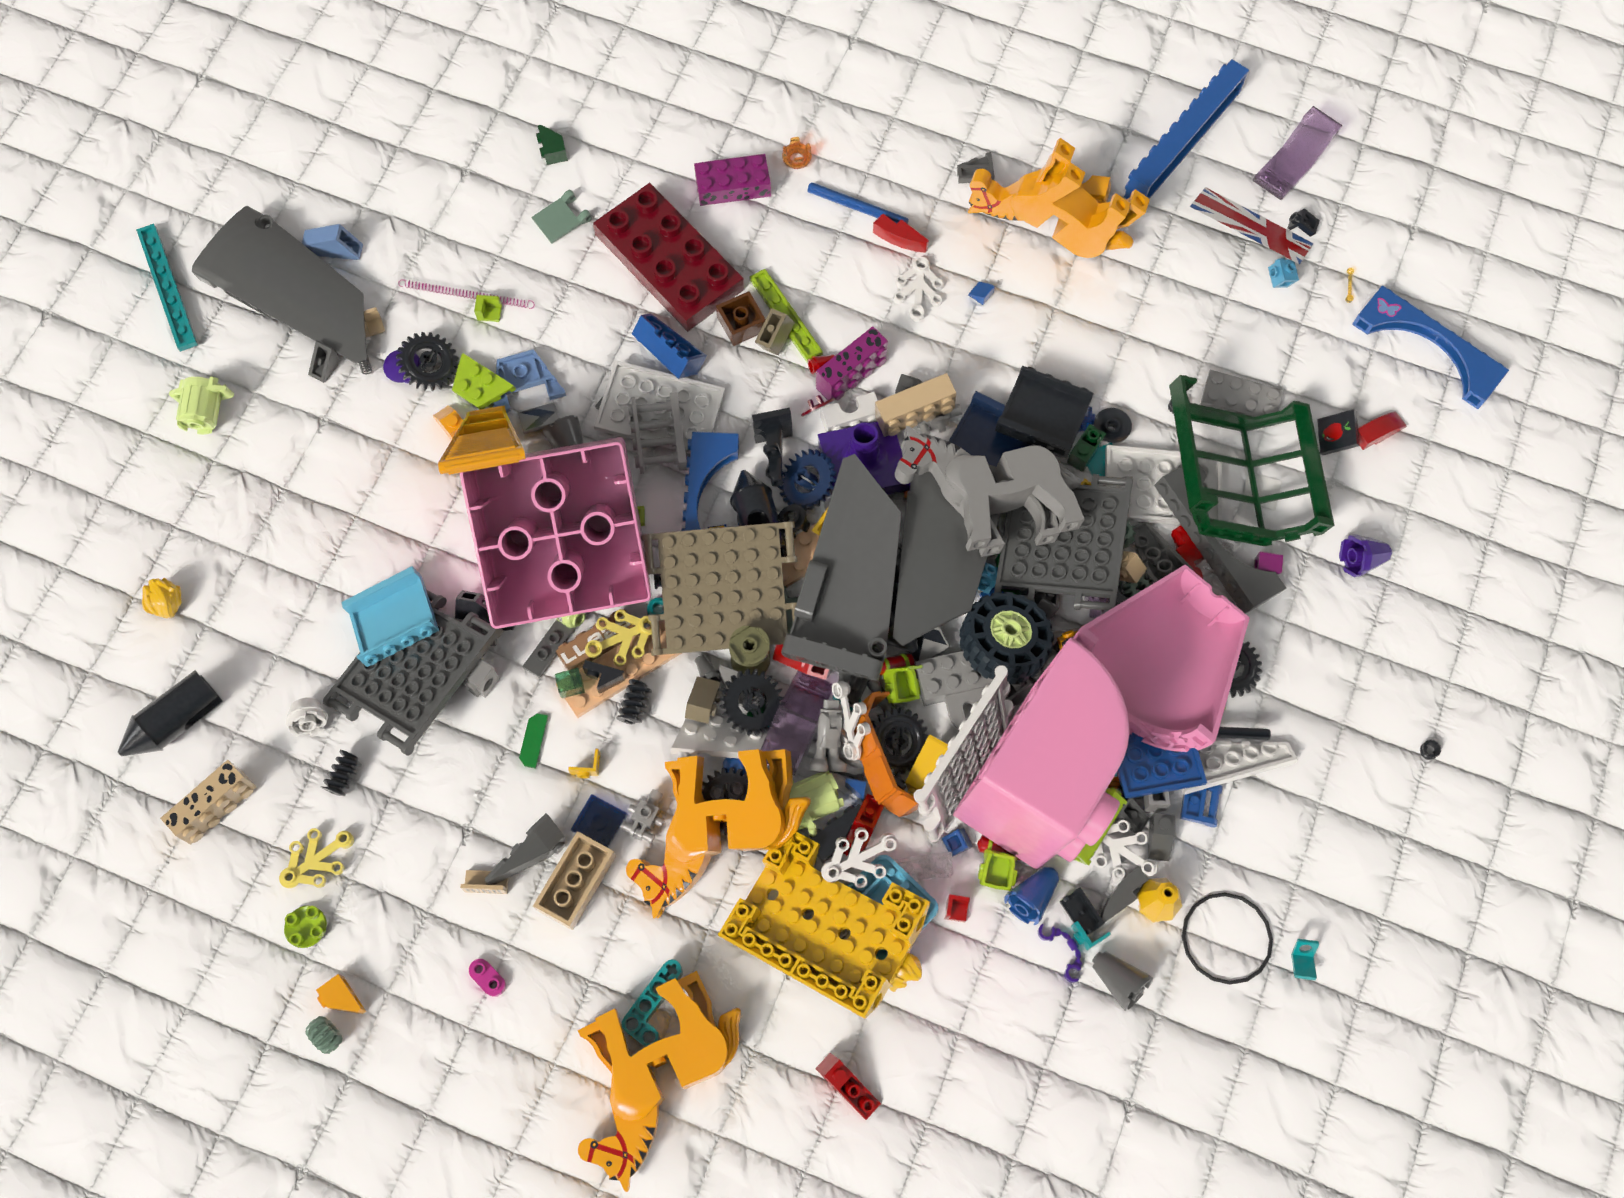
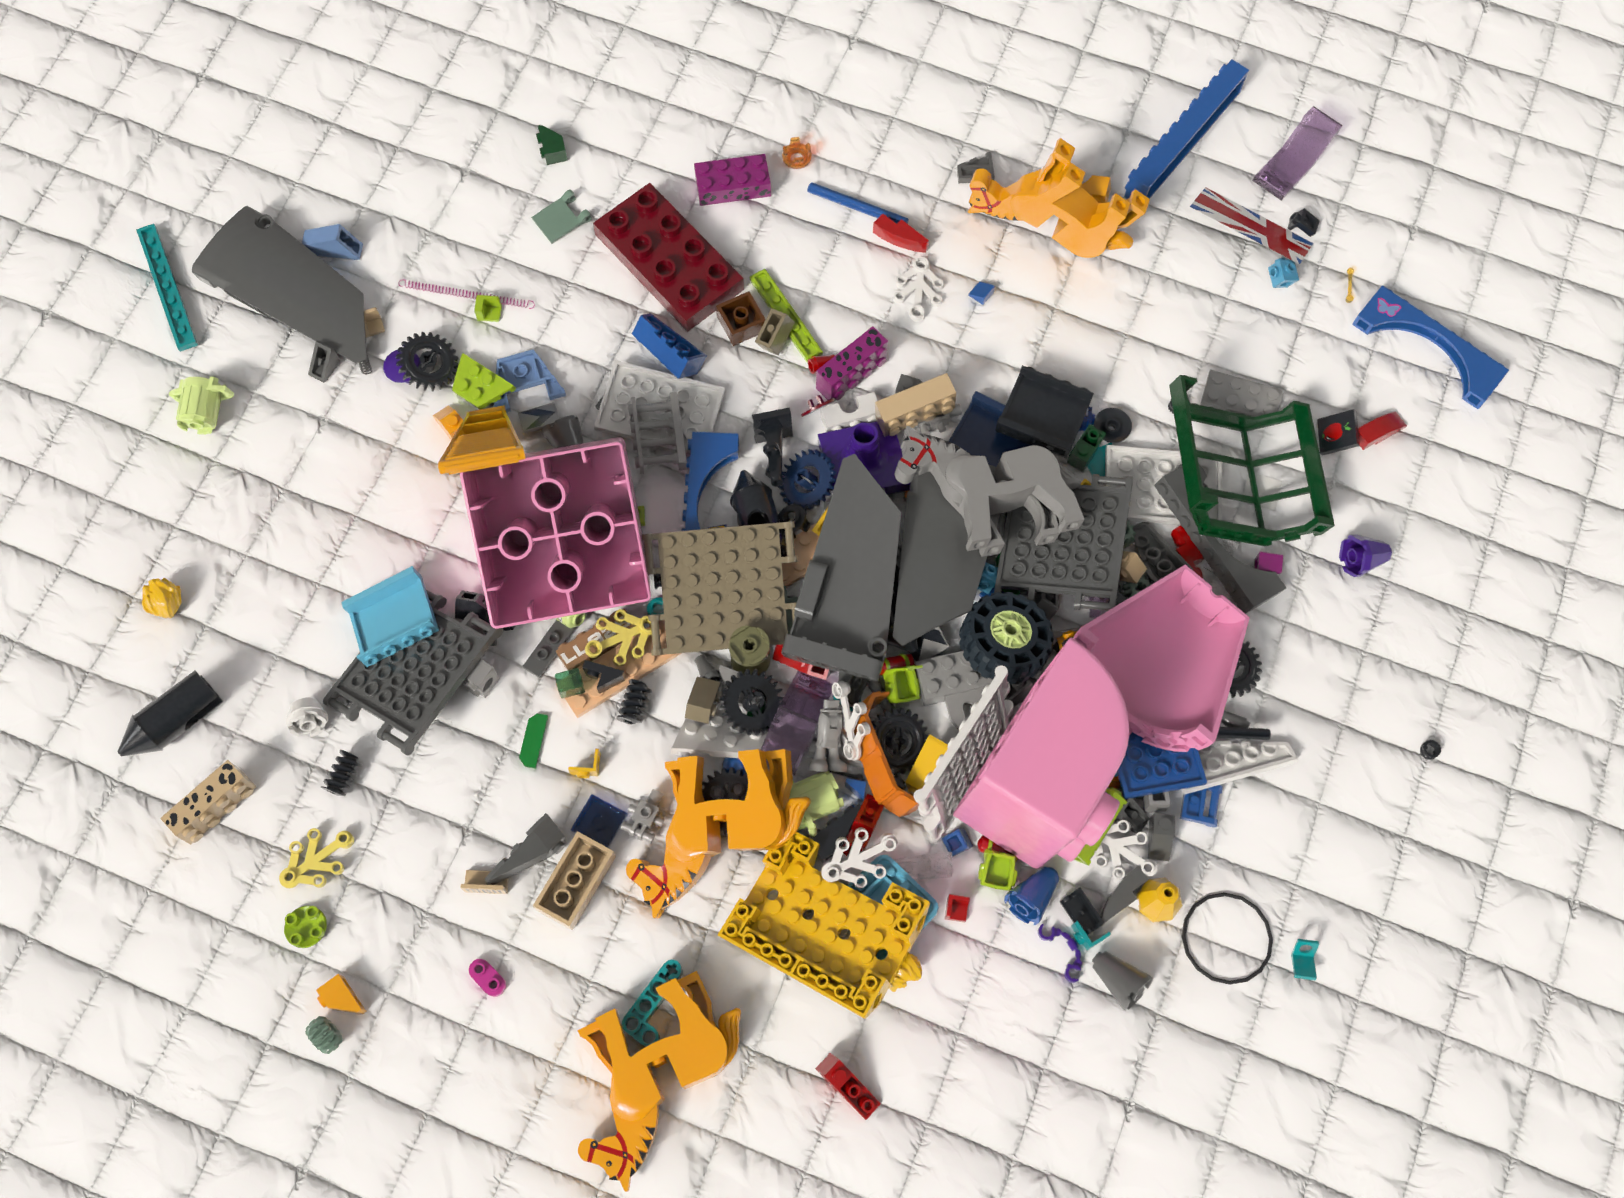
none -> dark grey cone [1221,710,1250,728]

